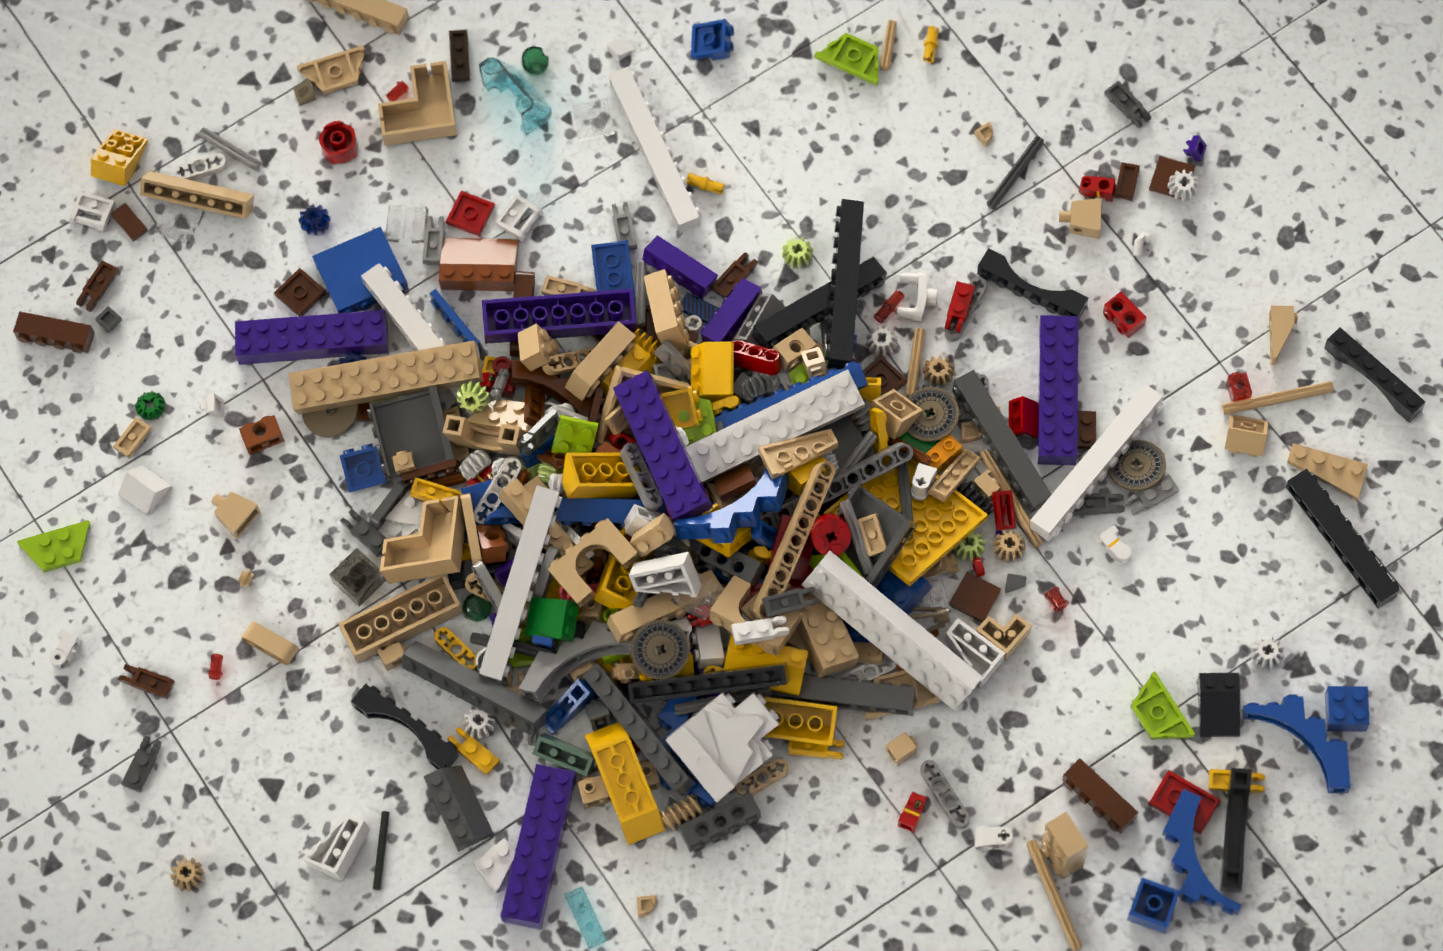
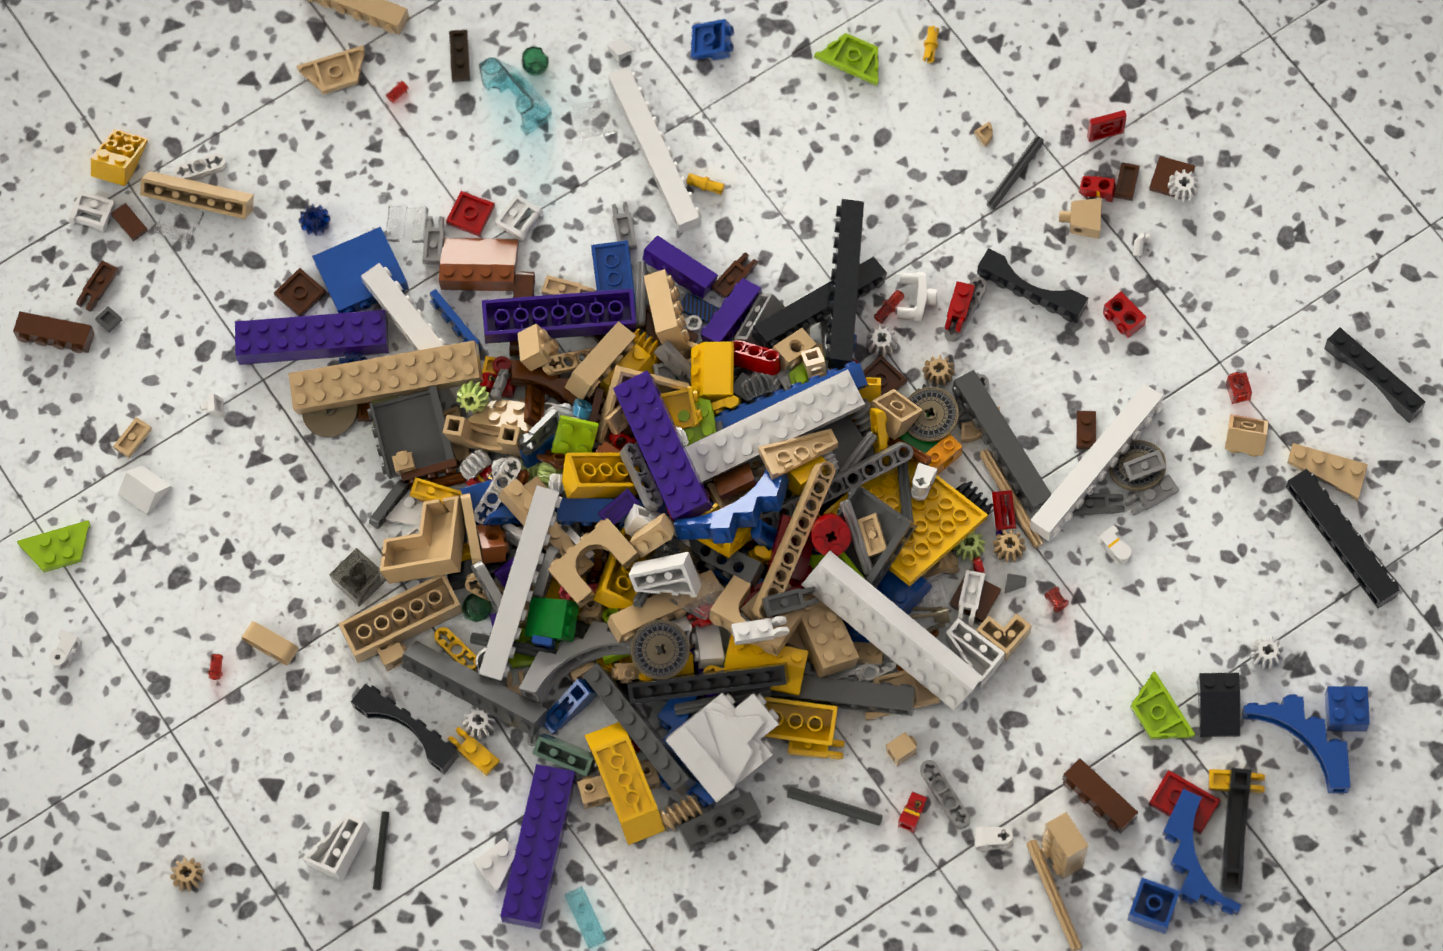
reddish brown hinge [118,664,175,699] -> none
dark grey hinge [121,736,162,792] -> none
green gear [135,390,166,420] -> none
light grey axle [199,127,261,170] -> none
tan torso [211,492,260,539] -> none
tan plate [238,569,254,588] -> none
dark orange brick [239,415,285,455] -> none
dark tan slope [293,79,317,106] -> none
red brick [319,121,358,164] -> none
blue plate [339,443,386,493] -> none
dark grey hinge [340,509,387,557] -> none
tan piece [378,61,457,146] -> none
dark grey slope [423,765,494,852] -> none
dark grey slope [585,699,612,732] -> none
tan tile [637,895,657,918] -> none
tan beam [736,759,788,796] -> none
yellowish green gear [782,236,813,269] -> none
tan axle [880,20,897,71] -> none
tan axle [905,328,925,398] -> none
tan tile [928,448,981,503] -> none
tan brick [973,469,1001,504] -> none
red panel [1009,396,1038,438] -> none
dark purple brick [1037,315,1078,465] -> none
dark grey hinge [1104,81,1151,128] -> none
dark purple tile [1183,135,1207,161] -> none
tan axle [1222,381,1334,415] -> none
tan slope [1269,306,1298,365] -> none
none -> dark azure beam [572,399,592,419]
none -> dark purple tile [597,488,640,525]
none -> dark grey axle [787,787,883,826]
none -> white hinge [957,570,985,626]
none -> red tile [1087,110,1127,142]
none -> light grey plate [1123,450,1166,482]

